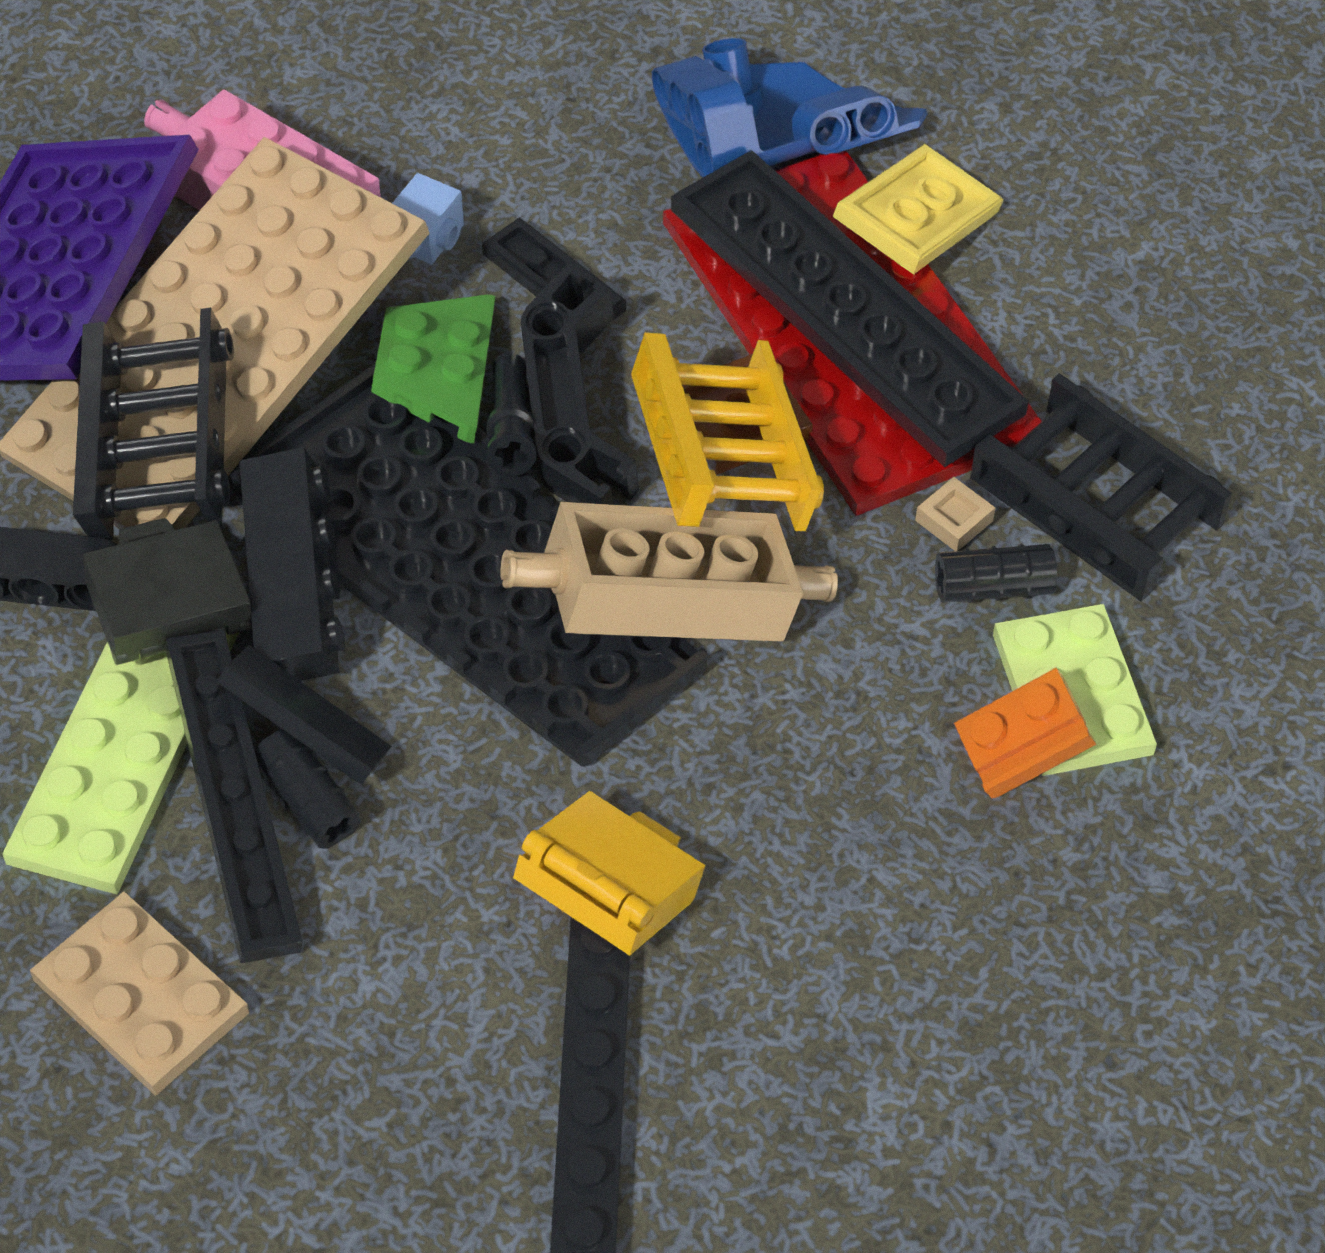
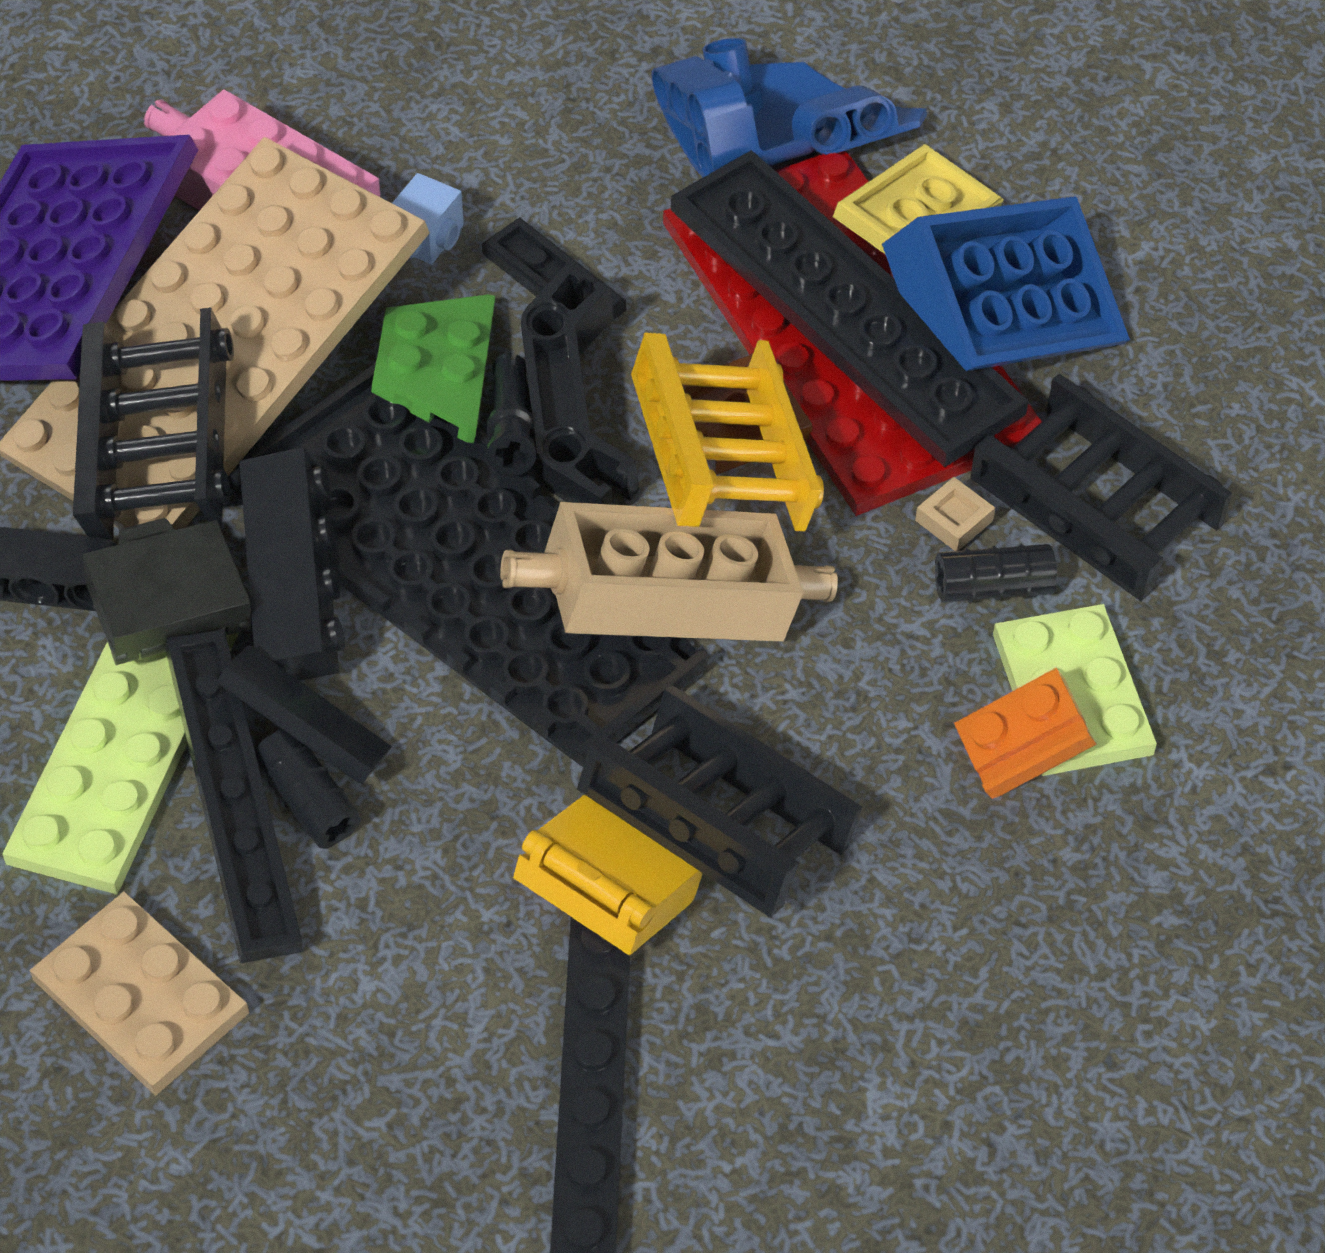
none -> black fence [577,685,863,918]
none -> blue slope [882,196,1130,371]

